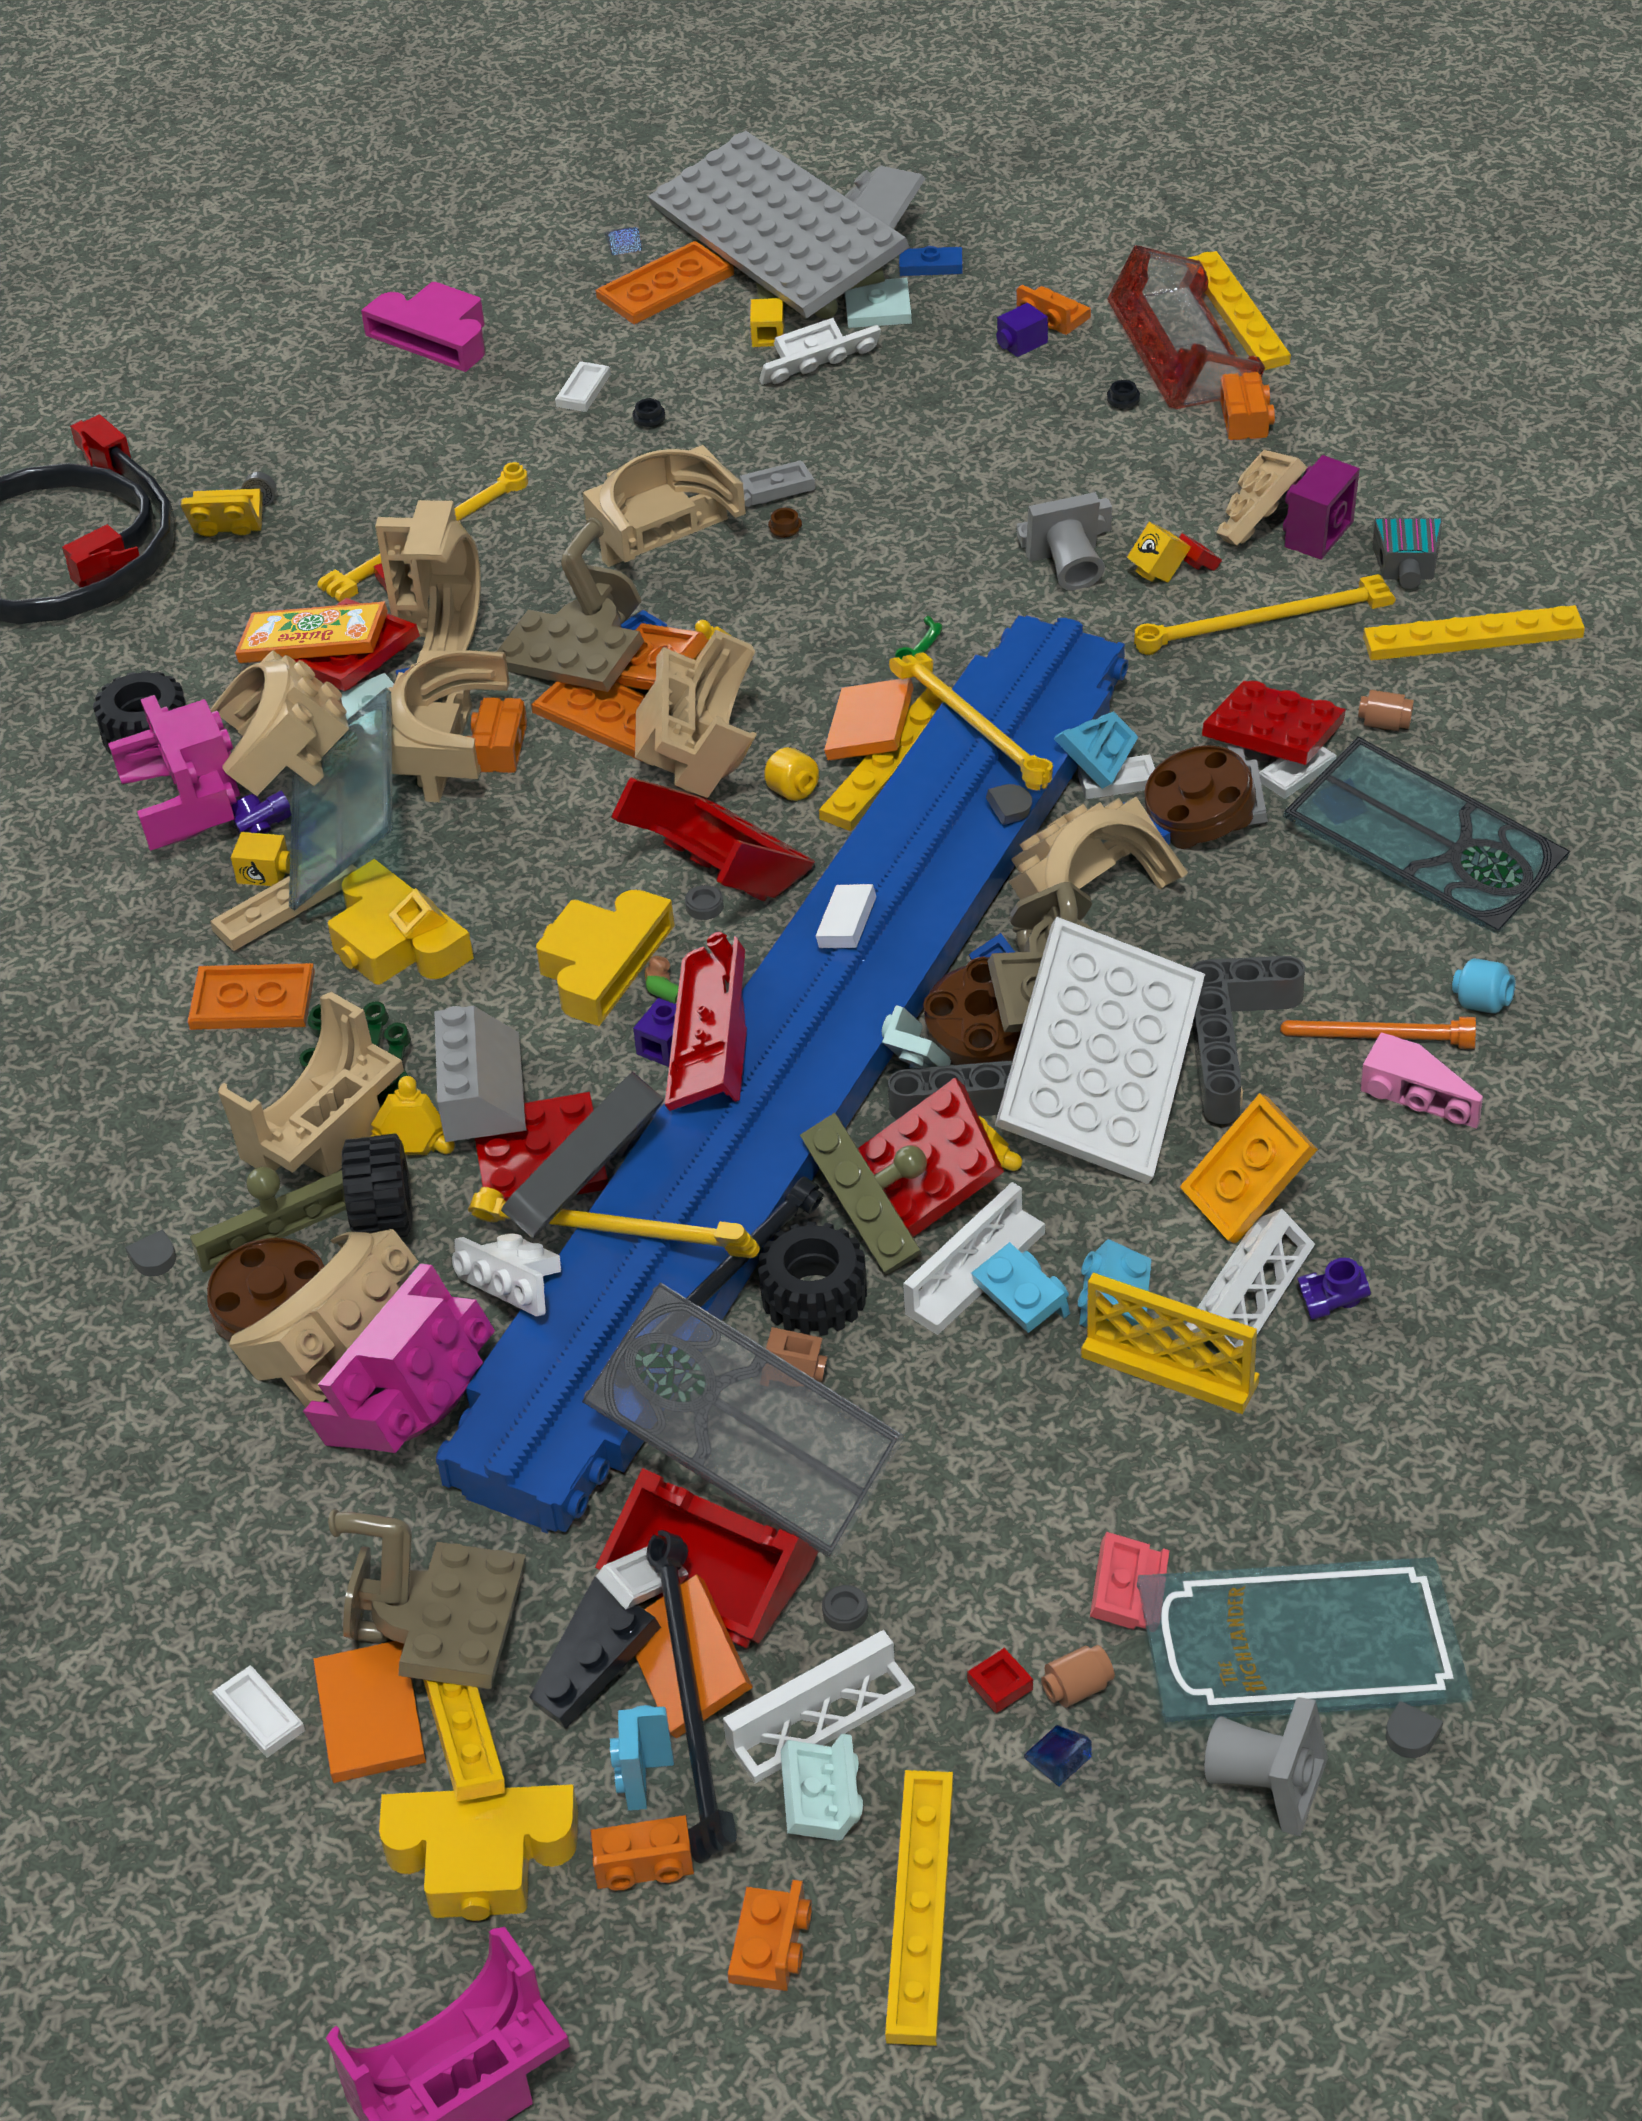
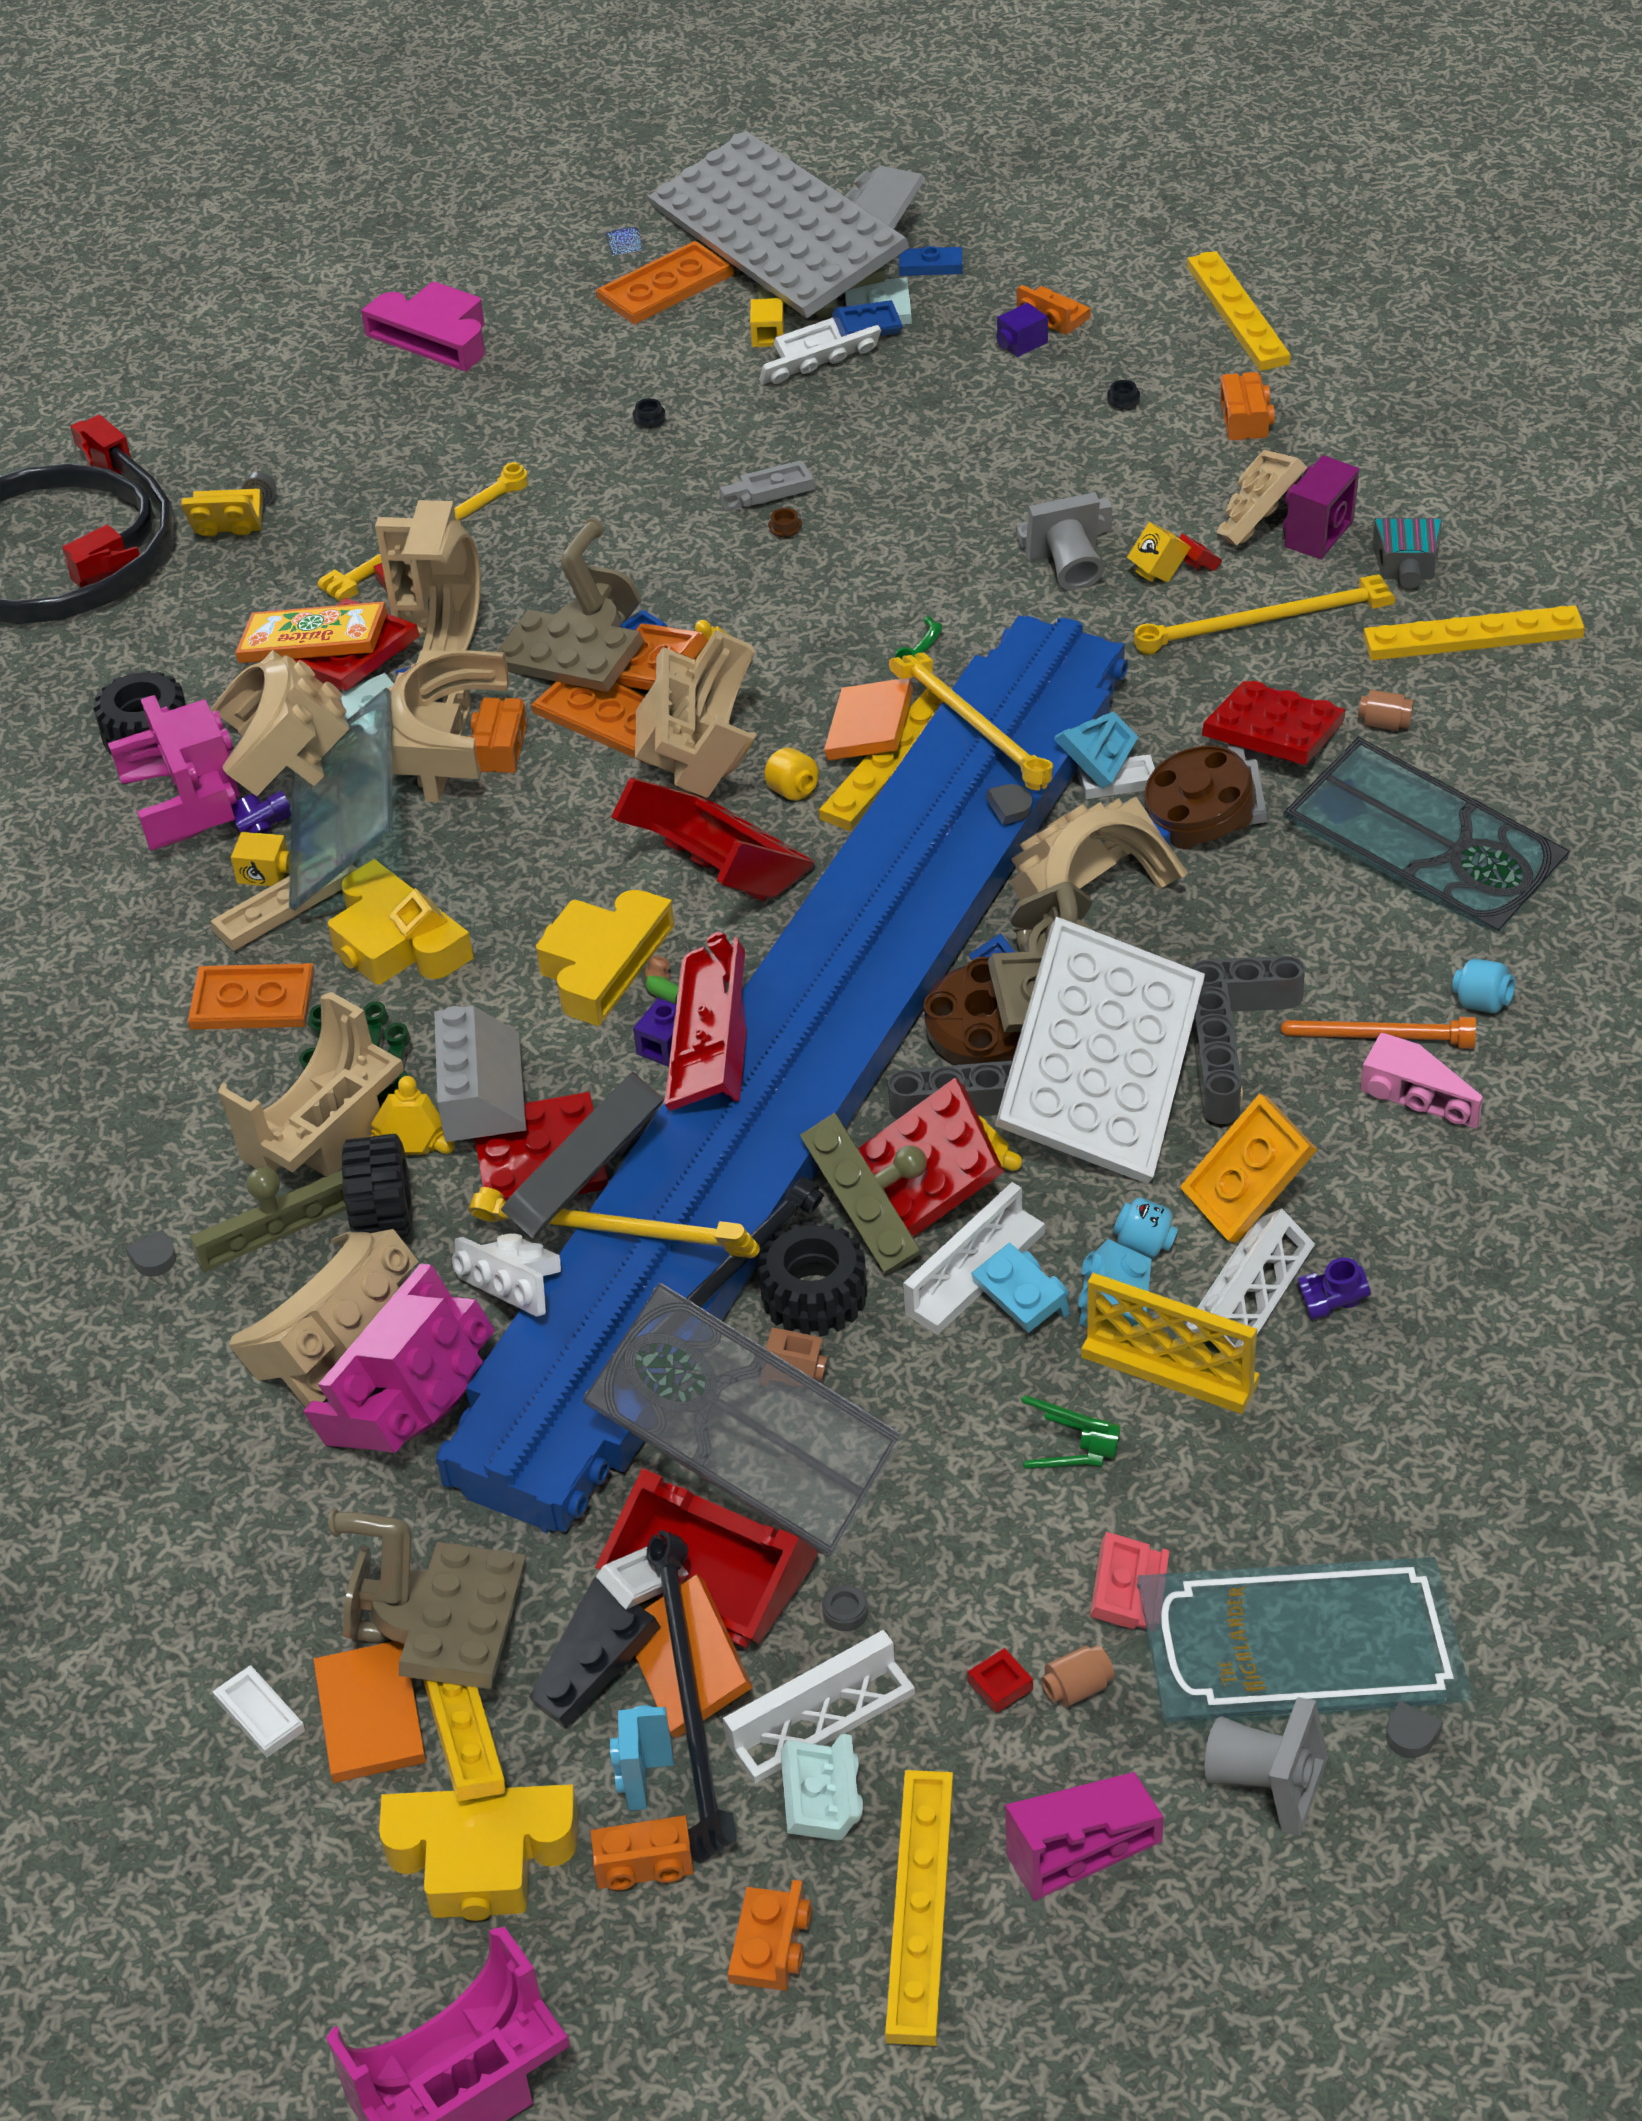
reddish brown piece [207,1238,324,1342] -> none
white tile [555,362,611,412] -> none
tan piece [583,445,746,567] -> none
dark grey tile [685,885,724,920] -> none
white tile [816,884,877,948] -> none
light aqua bracket [882,1005,951,1069] -> none
clear blue slope [1024,1725,1092,1787] -> none
windscreen [1107,245,1265,409] -> none
white tile [1259,746,1337,799] -> none
none -> blue plate [832,300,903,337]
none -> dark pink wedge [1005,1772,1163,1901]
none -> green plant [1021,1395,1121,1469]
none -> medium azure head [1112,1197,1178,1259]

